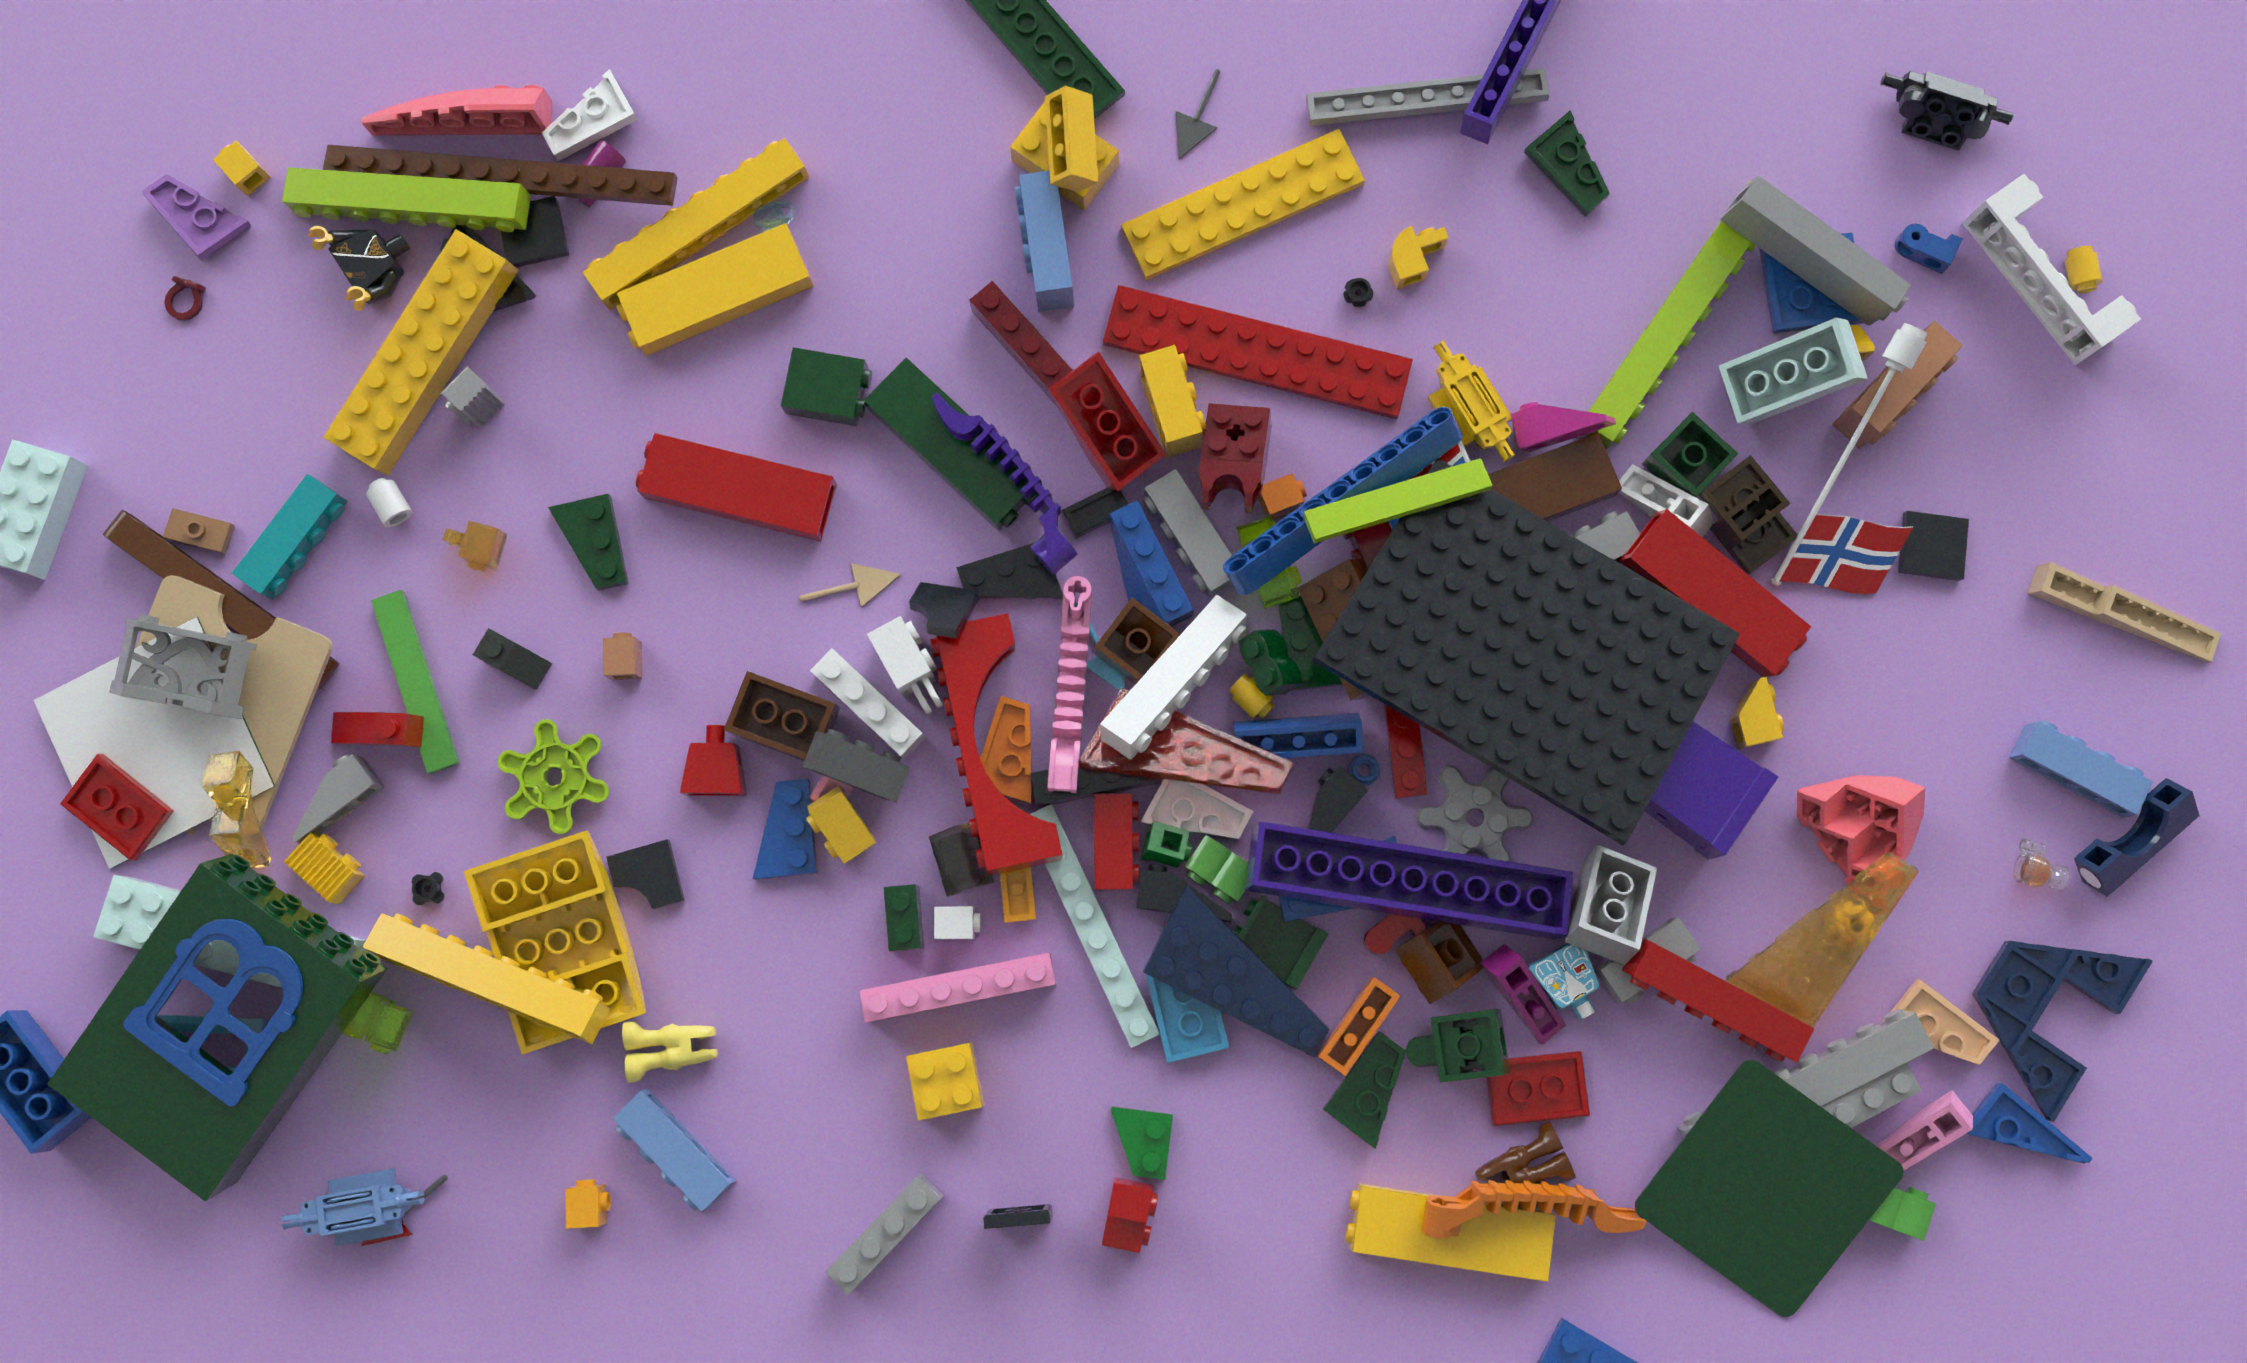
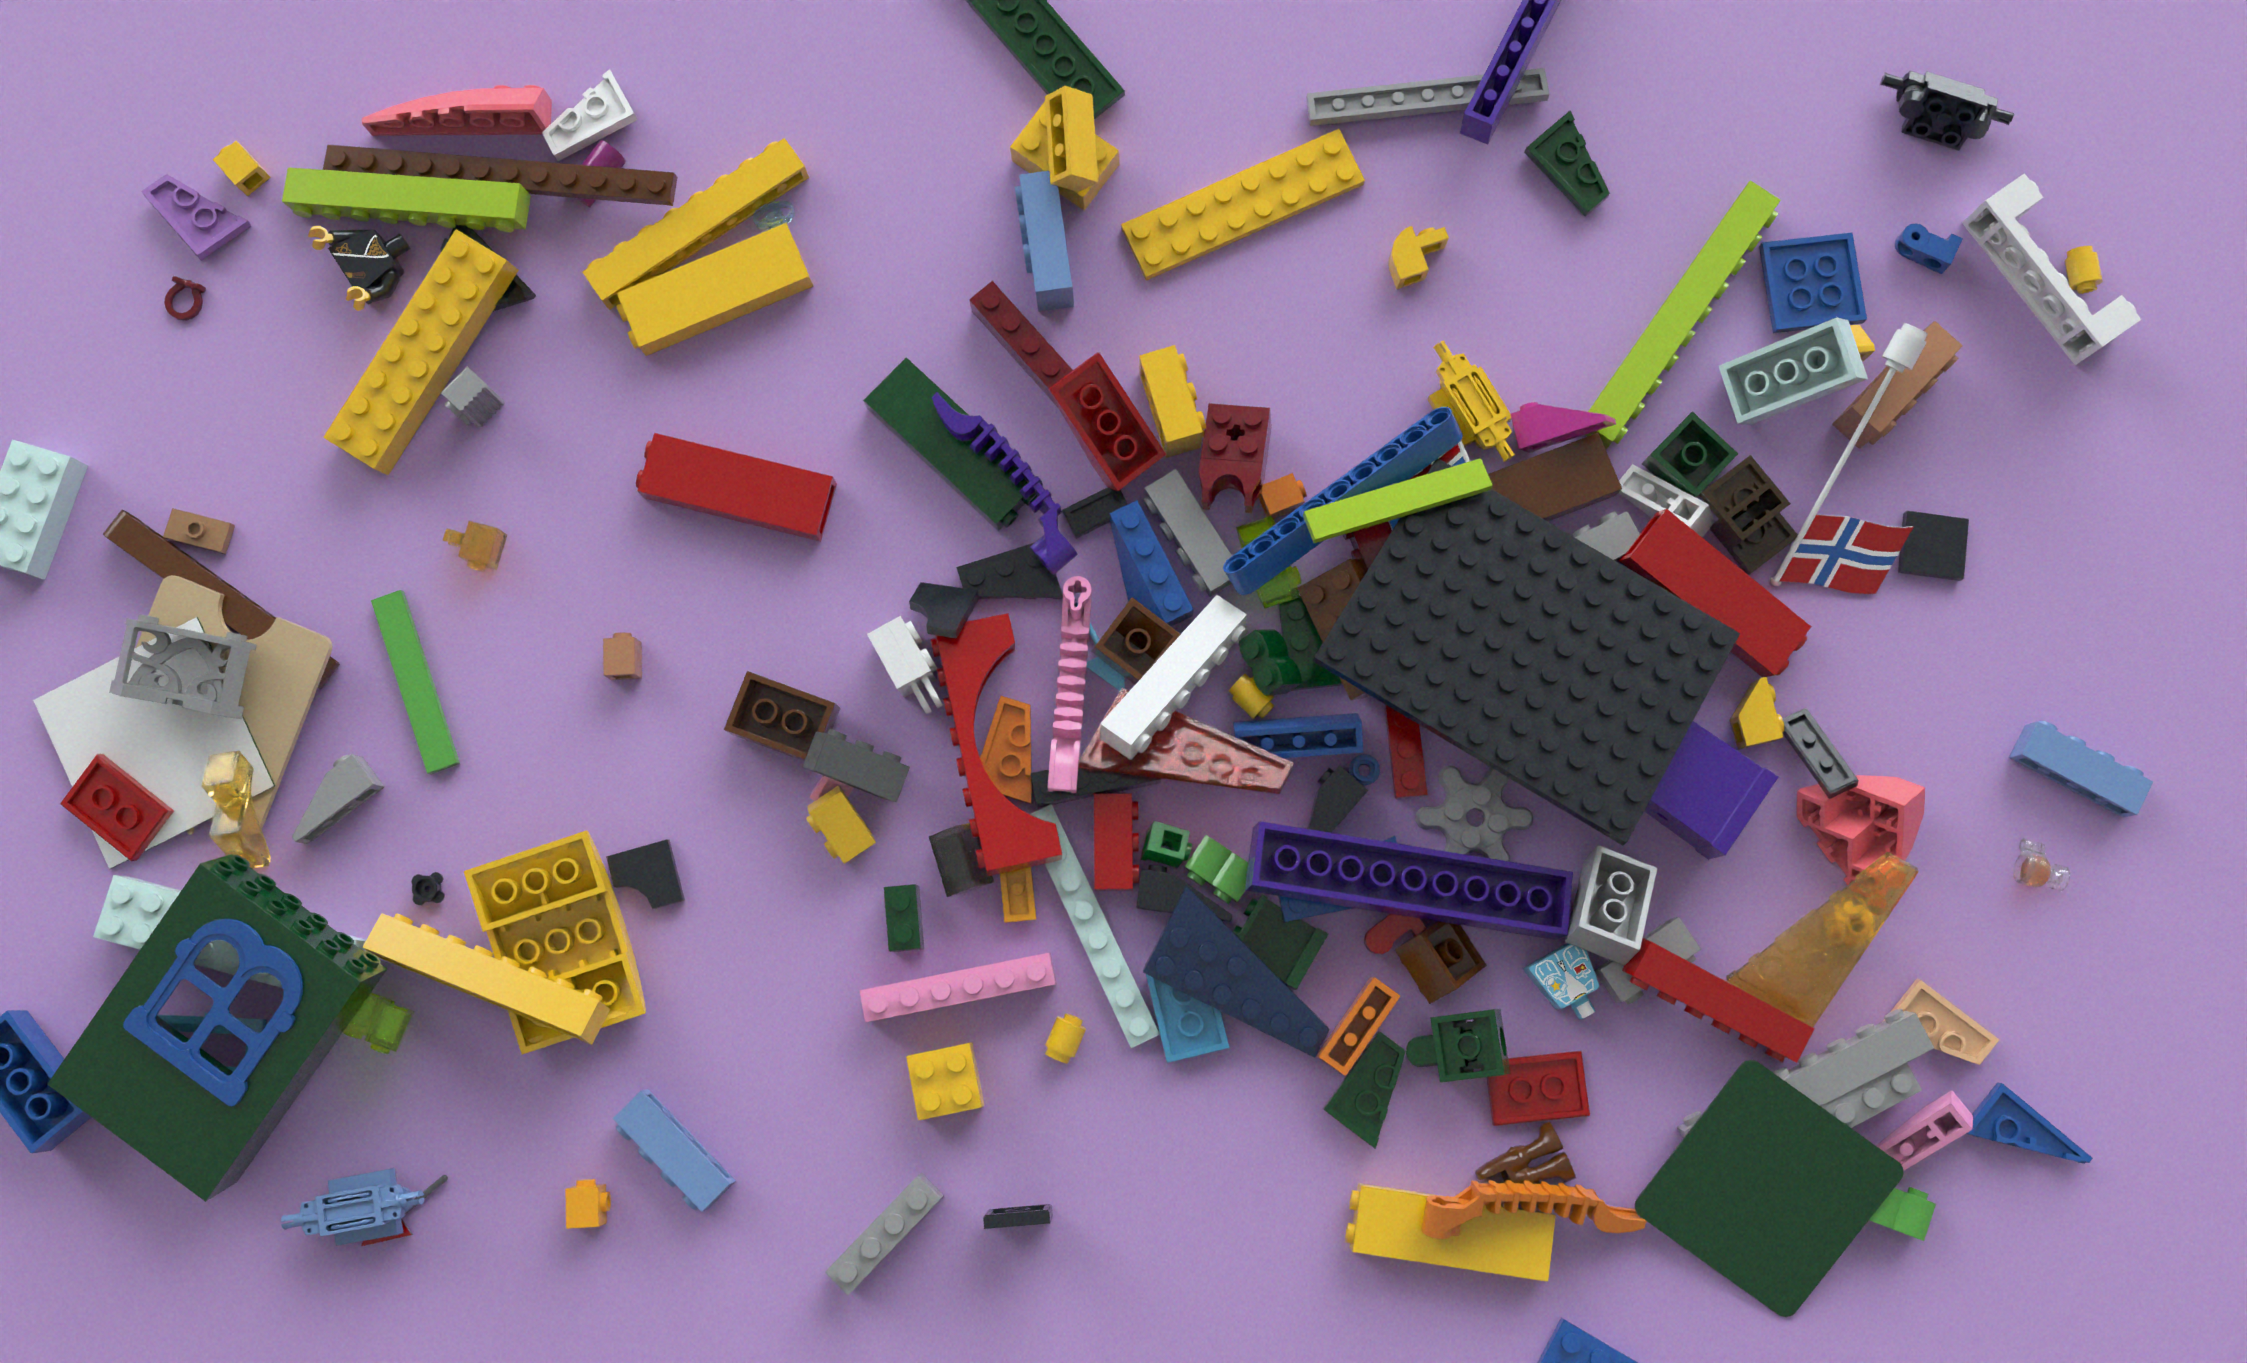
teal brick [231,473,348,600] -> none
yellow brick [284,833,365,904] -> none
red slope [331,712,424,747] -> none
white brick [366,478,413,528] -> none
pearl dark grey slope [472,628,552,690] -> none
lime plate [497,719,610,834] -> none
black tile [501,196,569,267] -> none
dark green wing [548,494,629,591] -> none
light yellow piece [622,1021,718,1083] -> none
red torso [680,725,746,796] -> none
blue wing [753,779,817,880] -> none
dark green brick [781,347,872,426] -> none
tan piece [799,563,901,607] -> none
white brick [810,648,926,760] -> none
white brick [934,906,981,940] -> none
red brick [1102,1177,1158,1253] -> none
red plate [1103,285,1413,419] -> none
green wing [1111,1106,1173,1180] -> none
white wing [1140,767,1254,840] -> none
dark grey piece [1176,69,1220,159] -> none
black plate [1343,278,1373,307] -> none
magenta slope [1480,943,1566,1045] -> none
light grey brick [1720,175,1911,326] -> none
dark blue wing [1972,941,2153,1122] -> none
tan slope [2027,562,2221,663] -> none
dark blue arch [2074,778,2200,897] -> none
none -> yellow brick [1045,1013,1086,1064]
none -> tile [1782,708,1859,799]

